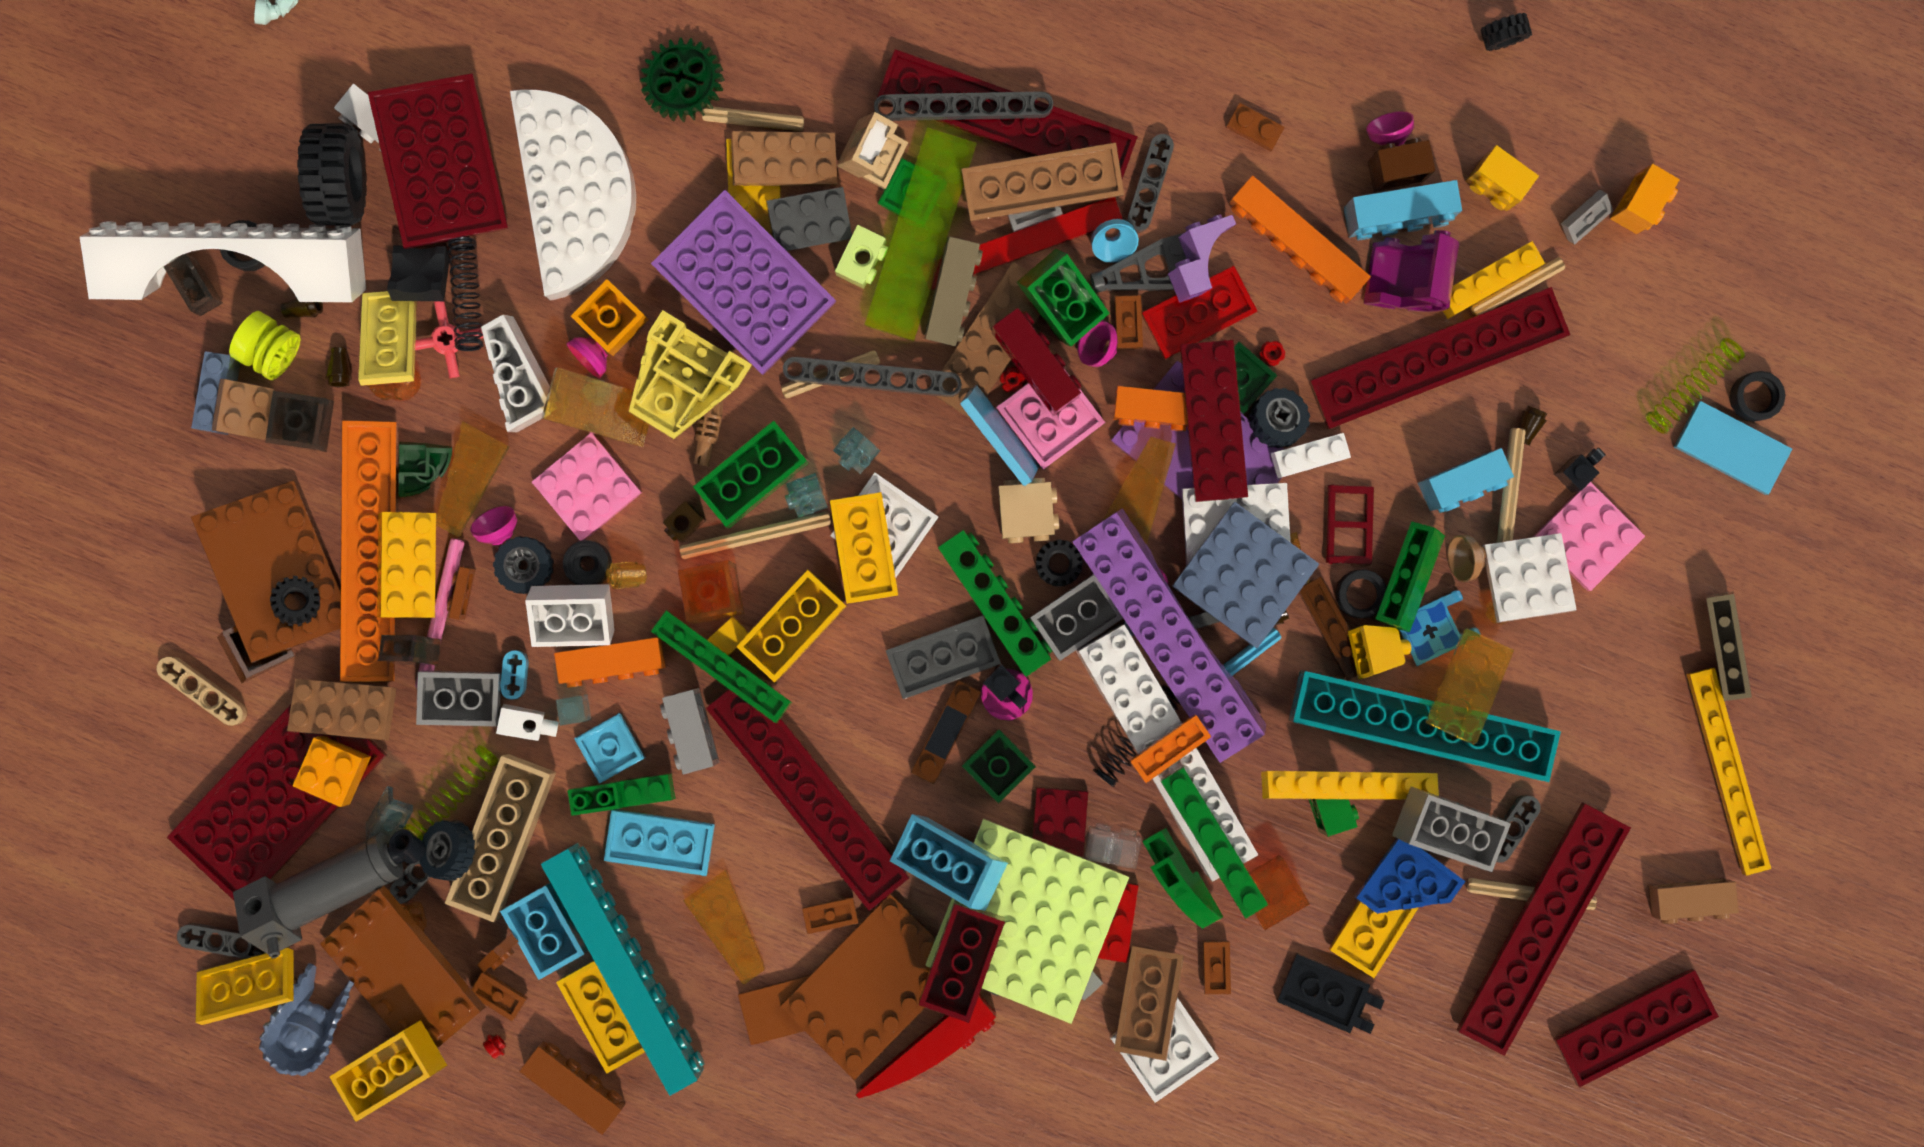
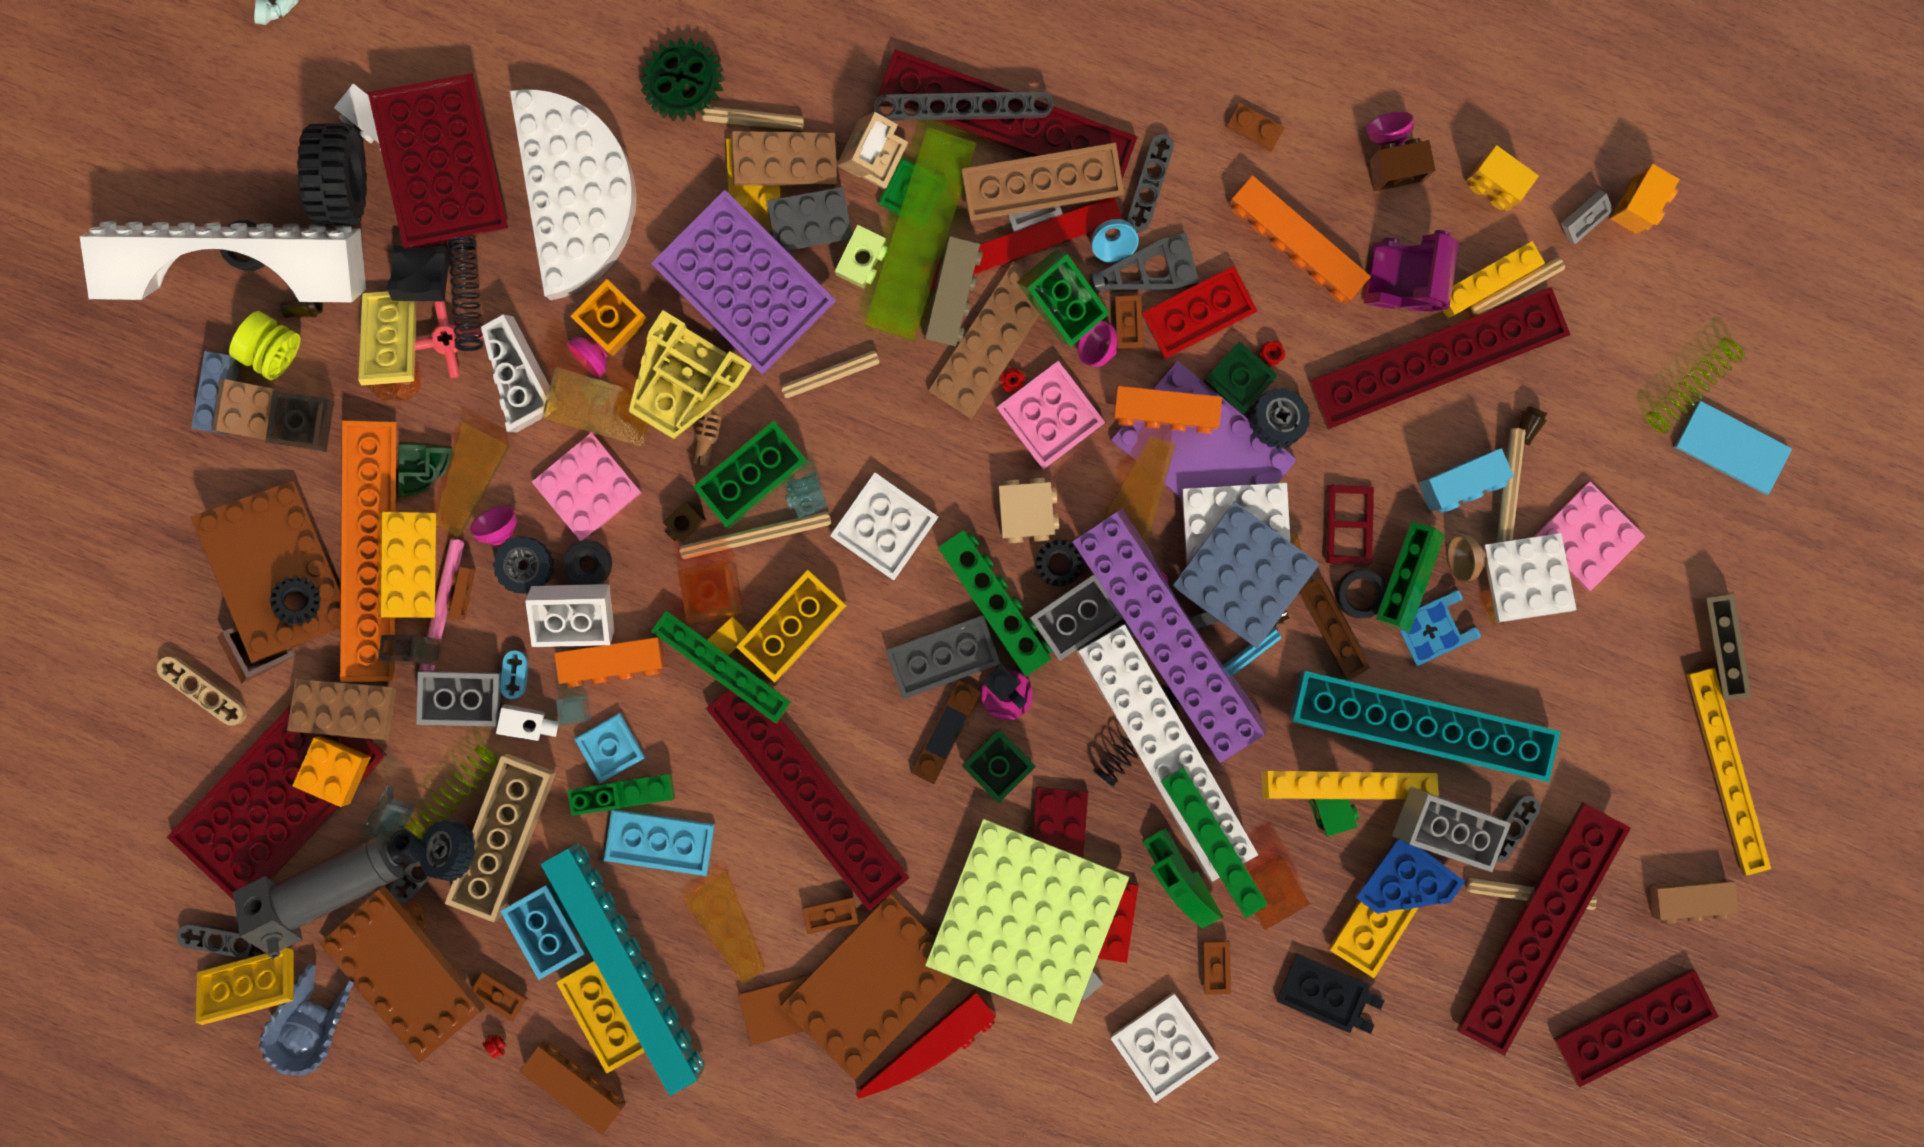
clear smoke brick [164,253,223,316] -> none
dark brown cone [325,347,352,387] -> none
yellow brick [329,1020,448,1122] -> none
dark orange plate [476,934,519,973] -> none
clear yellow brick [606,562,647,589] -> none
light grey brick [660,688,720,775] -> none
dark grey beam [783,357,962,397] -> none
yellow plate [830,492,898,604] -> none
clear light blue brick [833,427,881,474] -> none
medium azure brick [890,814,1008,911] -> none
dark red brick [919,900,1005,1023] -> none
medium azure tile [960,385,1040,486] -> none
dark red brick [992,308,1082,417] -> none
clear brick [1083,823,1142,869] -> none
medium nougat plate [1114,946,1184,1061] -> none
orange plate [1129,714,1211,783] -> none
medium lavender arch [1168,214,1236,303] -> none
dark red plate [1180,340,1248,502] -> none
white plate [1271,433,1351,479] -> none
medium azure brick [1344,180,1462,240] -> none
yellow torso [1348,625,1411,680] -> none
clear yellow plate [1425,628,1514,745] -> none
black tyre [1480,13,1532,51] -> none
black brick [1554,447,1606,493] -> none
black tyre [1729,371,1786,422] -> none

